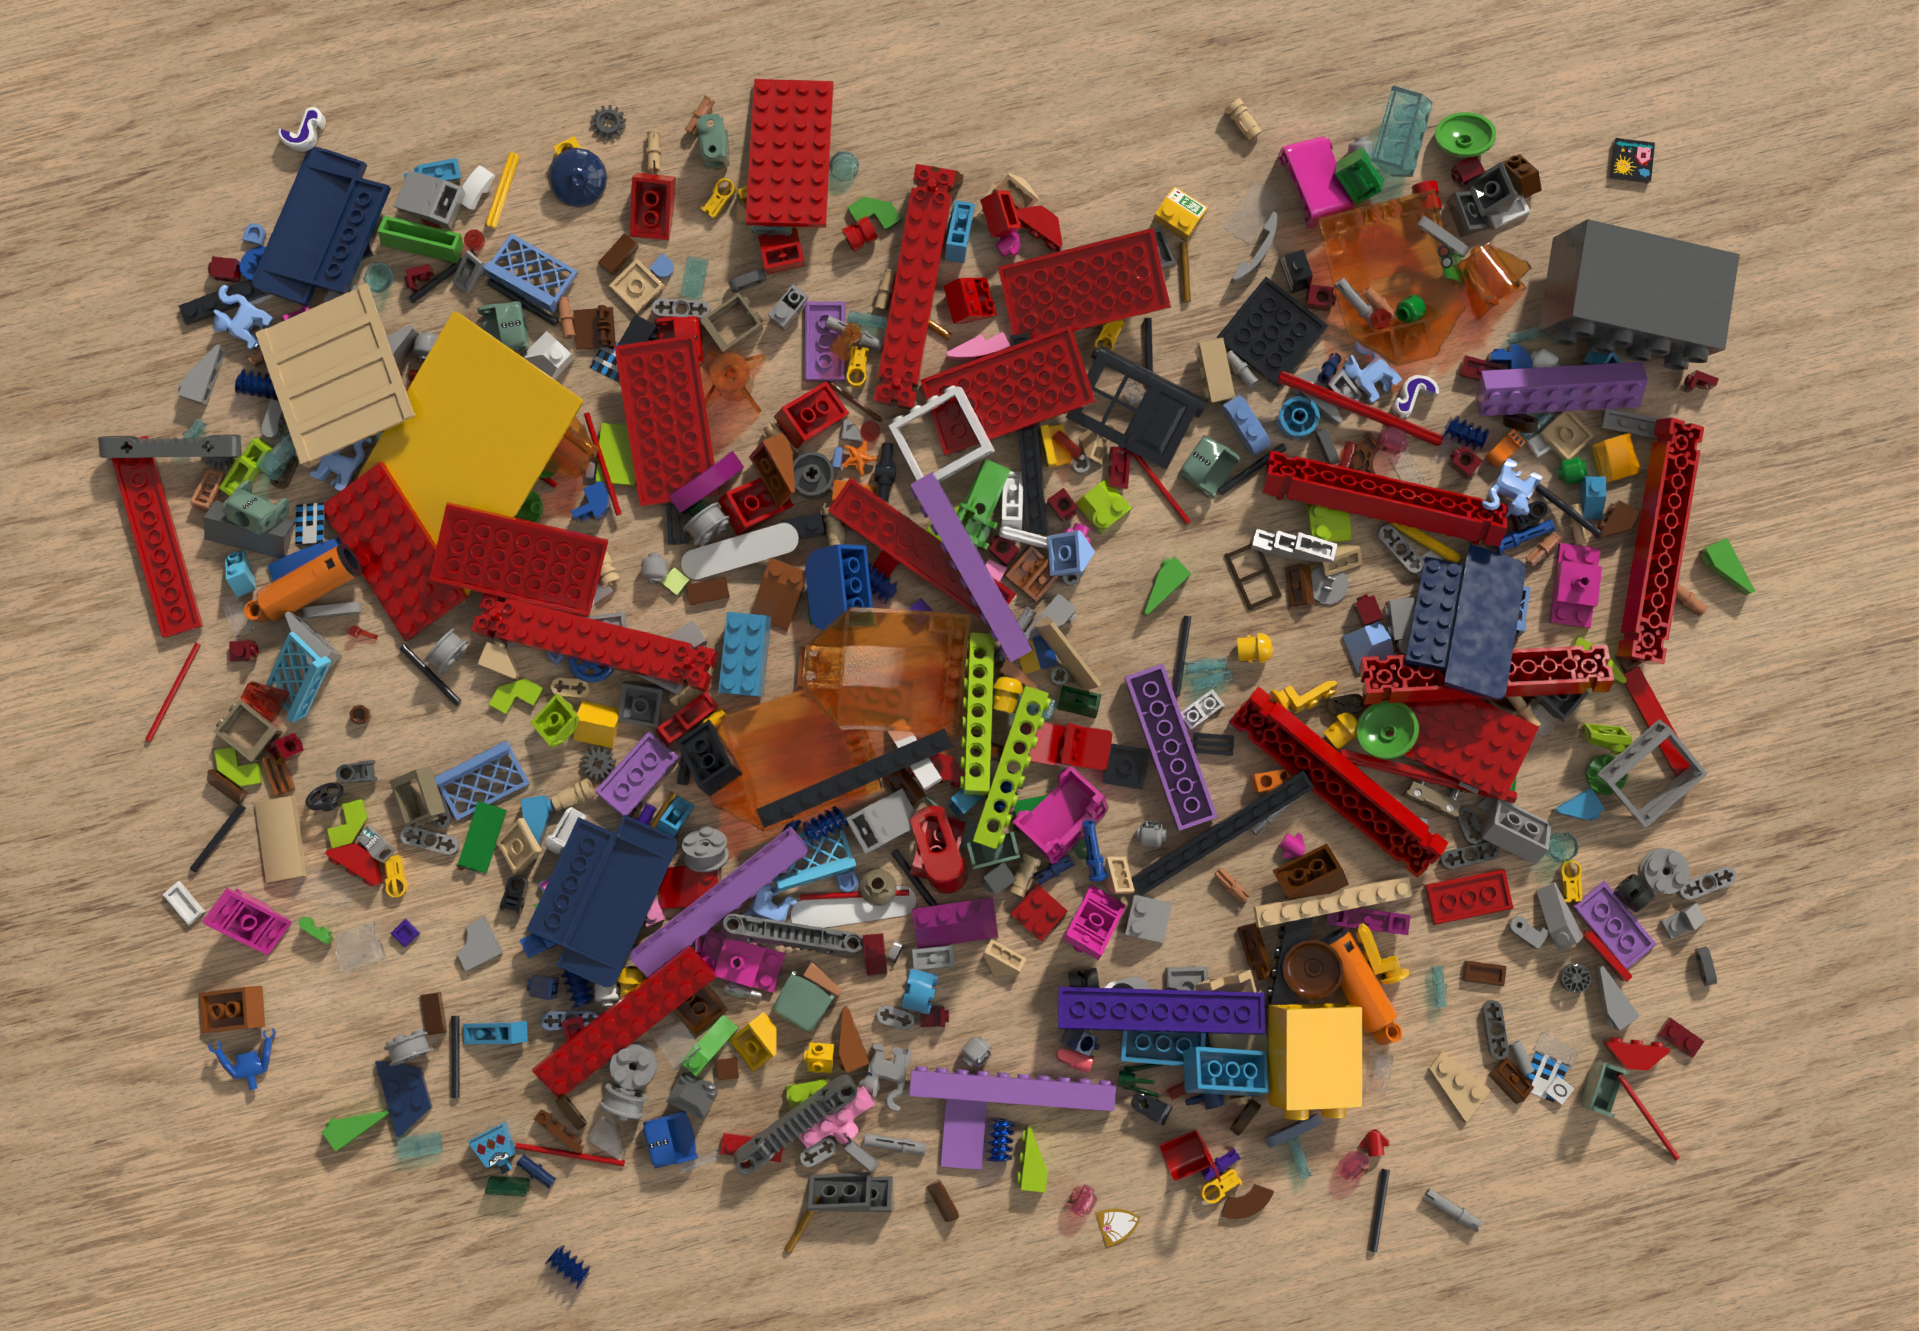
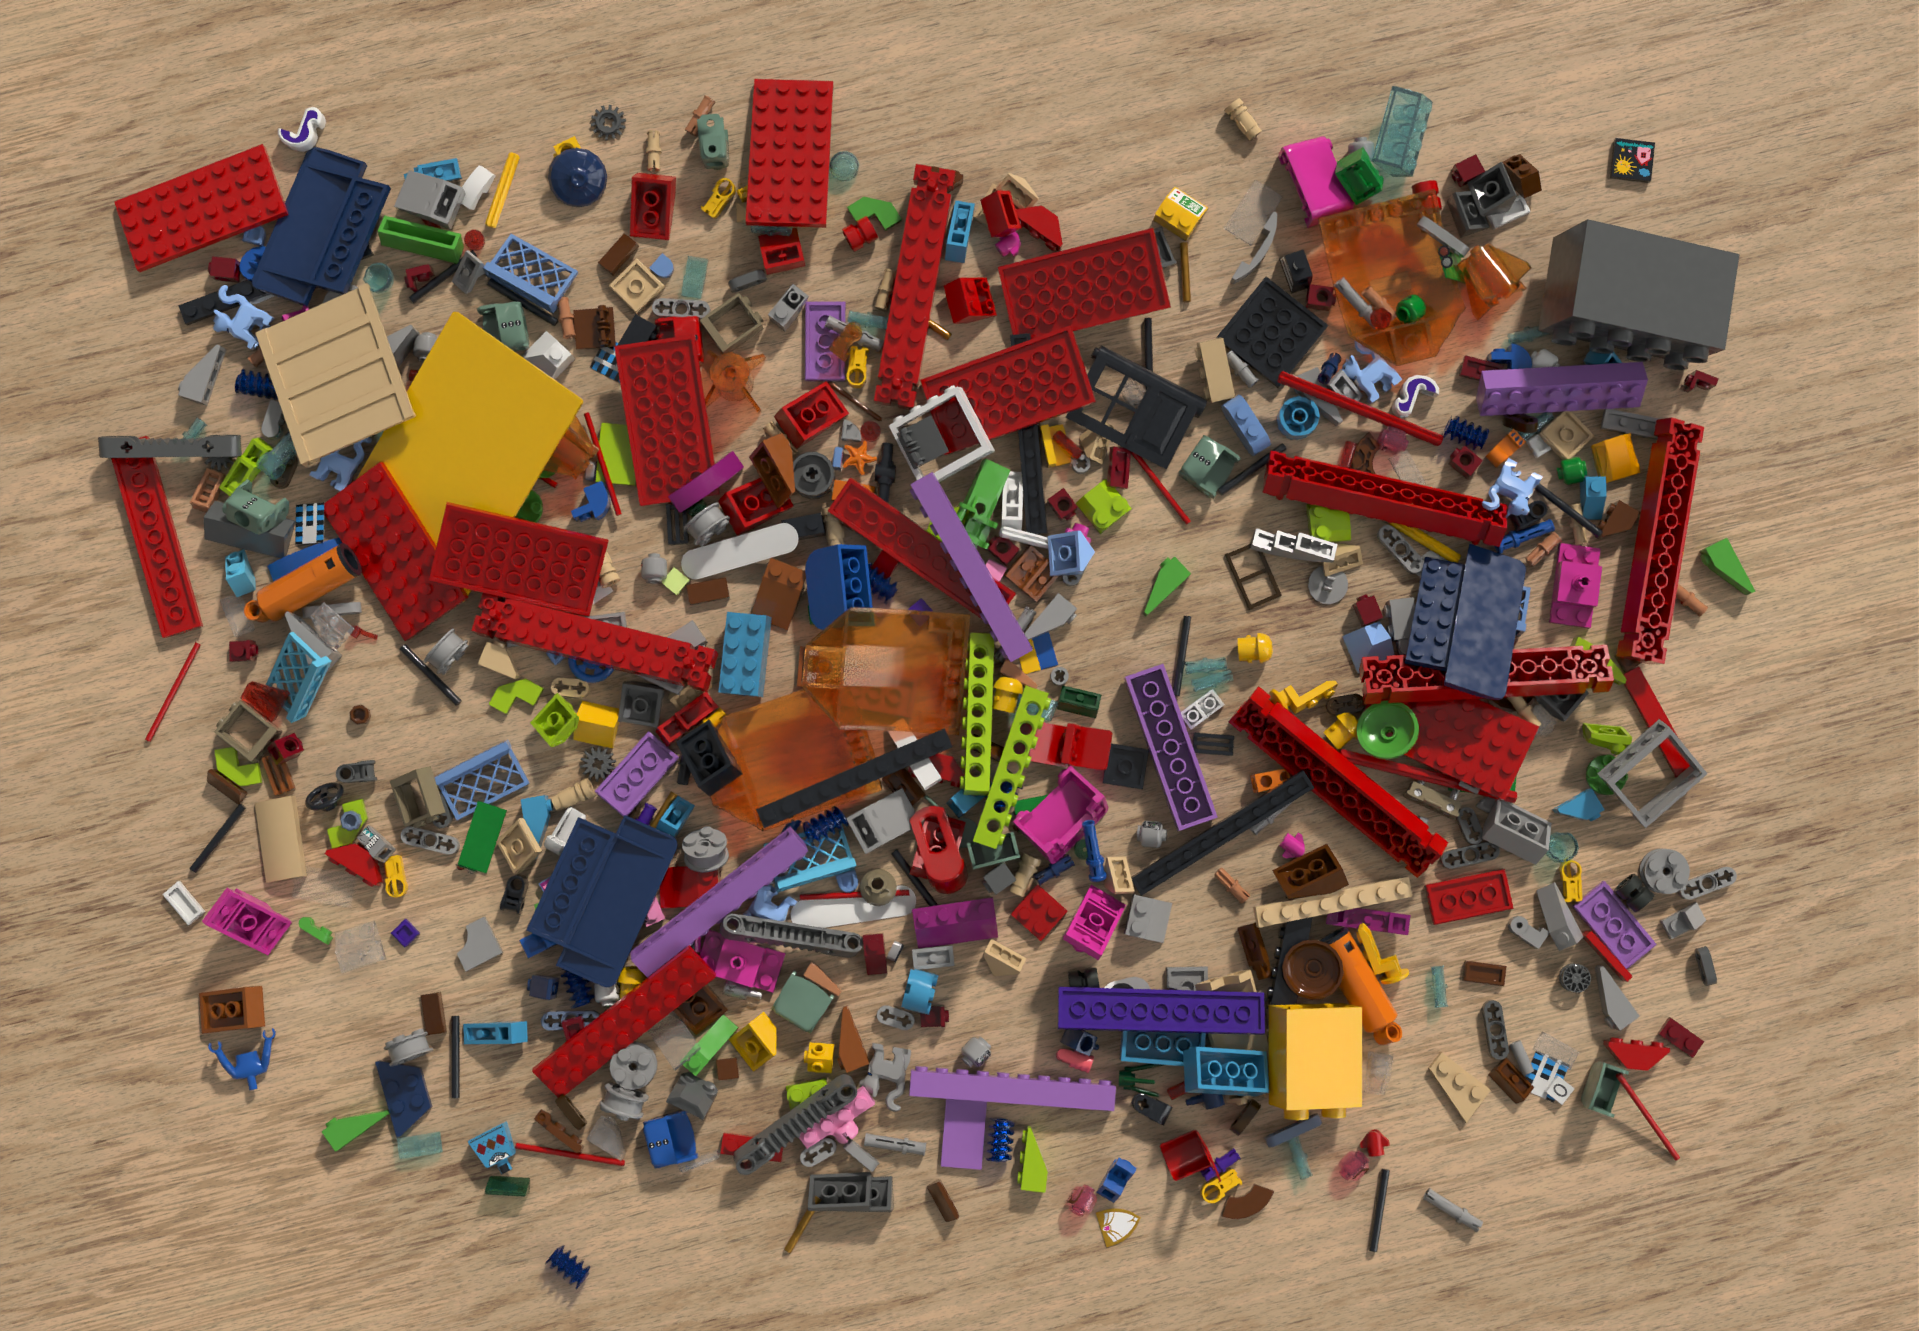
dark blue pin [516,1154,556,1189] -> none
bright pink slope [946,332,1010,361] -> none
tan slope [1033,615,1102,689] -> none
yellow piece [1093,320,1125,351] -> none
reddish brown slope [1285,564,1315,607] -> none
dark grey beam [1315,428,1340,465] -> none
bright green dish [1435,112,1496,158] -> none
none -> red plate [114,144,289,273]
none -> clear slope [311,602,355,652]
none -> sand blue tile [340,811,362,831]
none -> dark grey hinge [896,415,949,470]
none -> blue brick [1096,1158,1137,1203]

